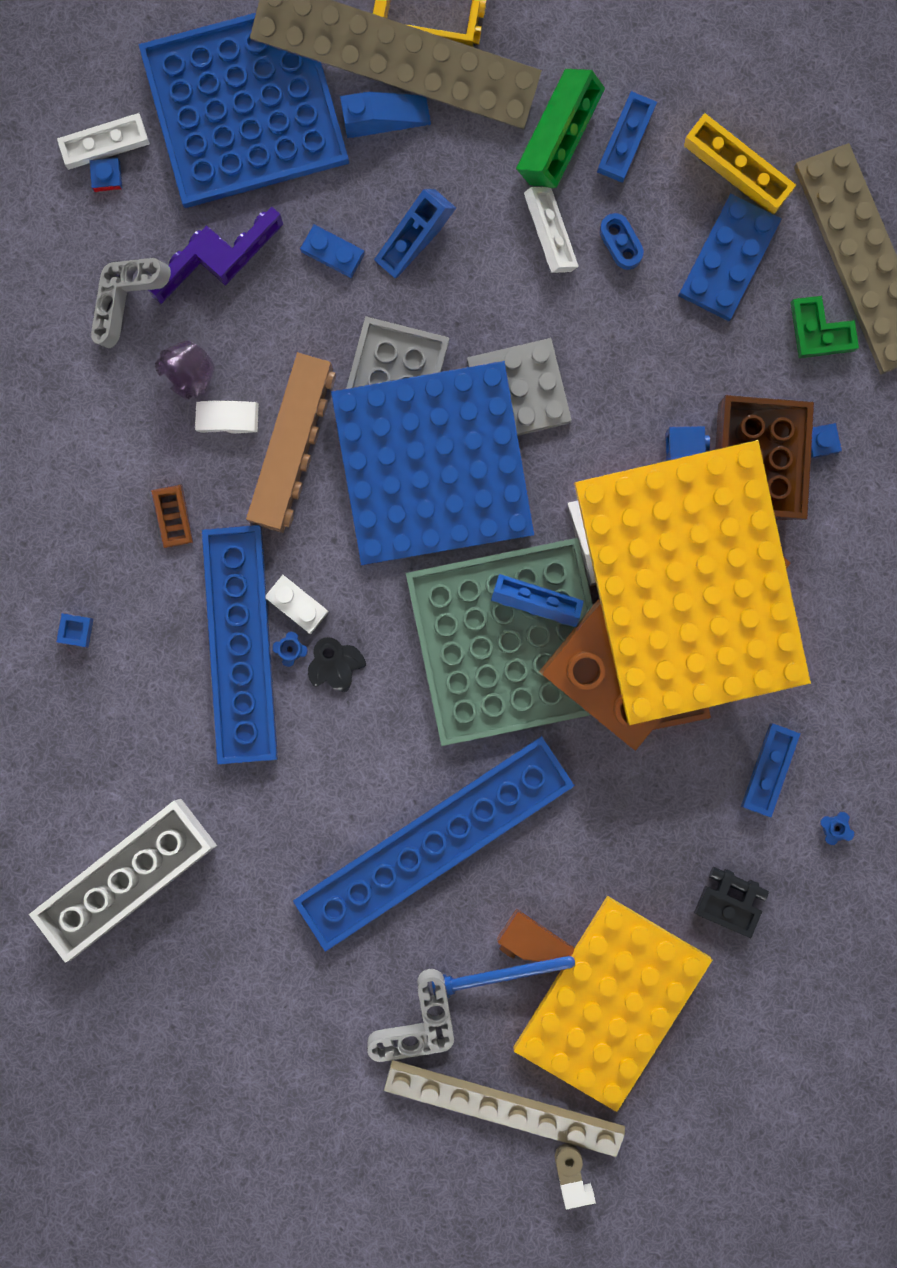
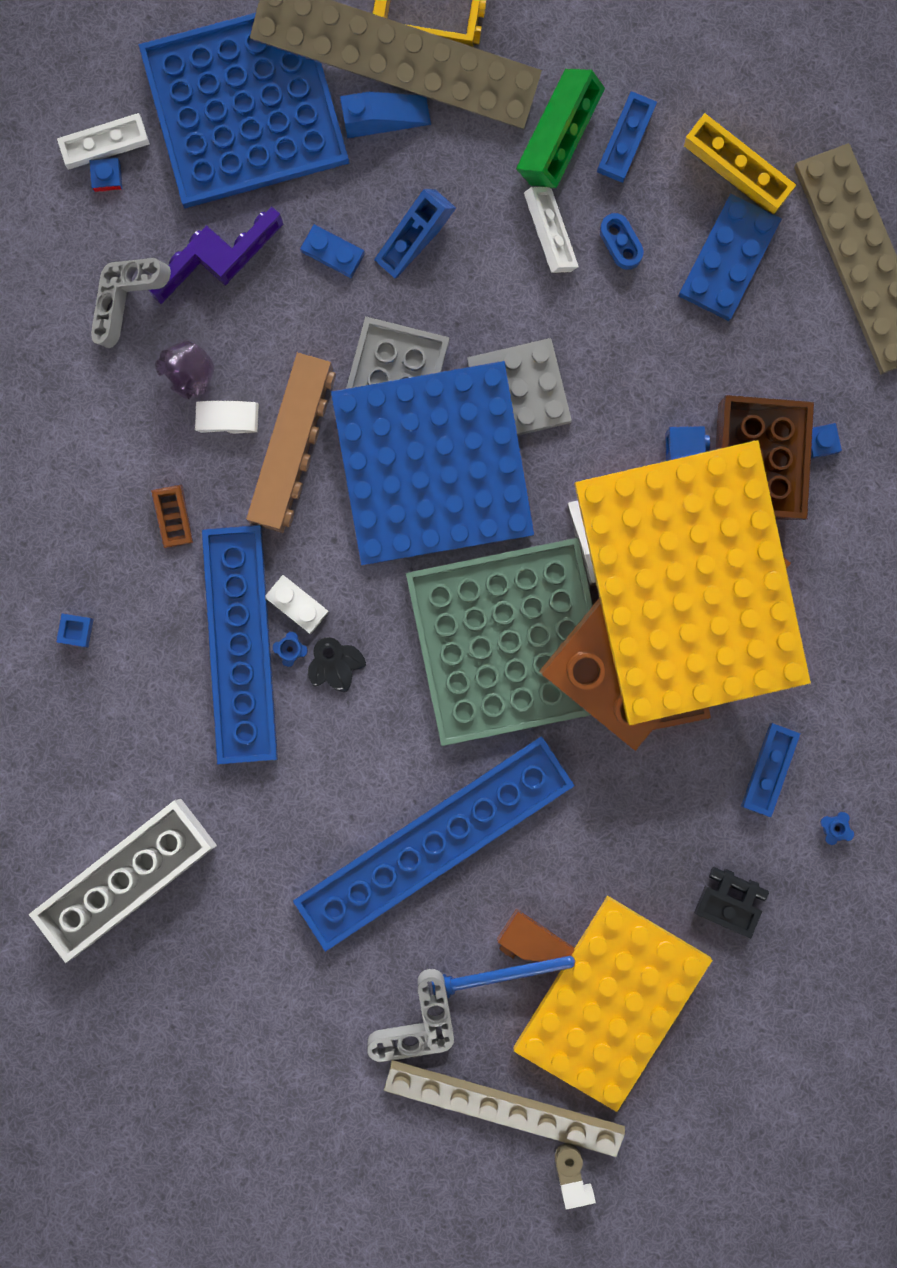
blue plate [491,574,584,627] -> none
green plate [791,296,859,358] -> none

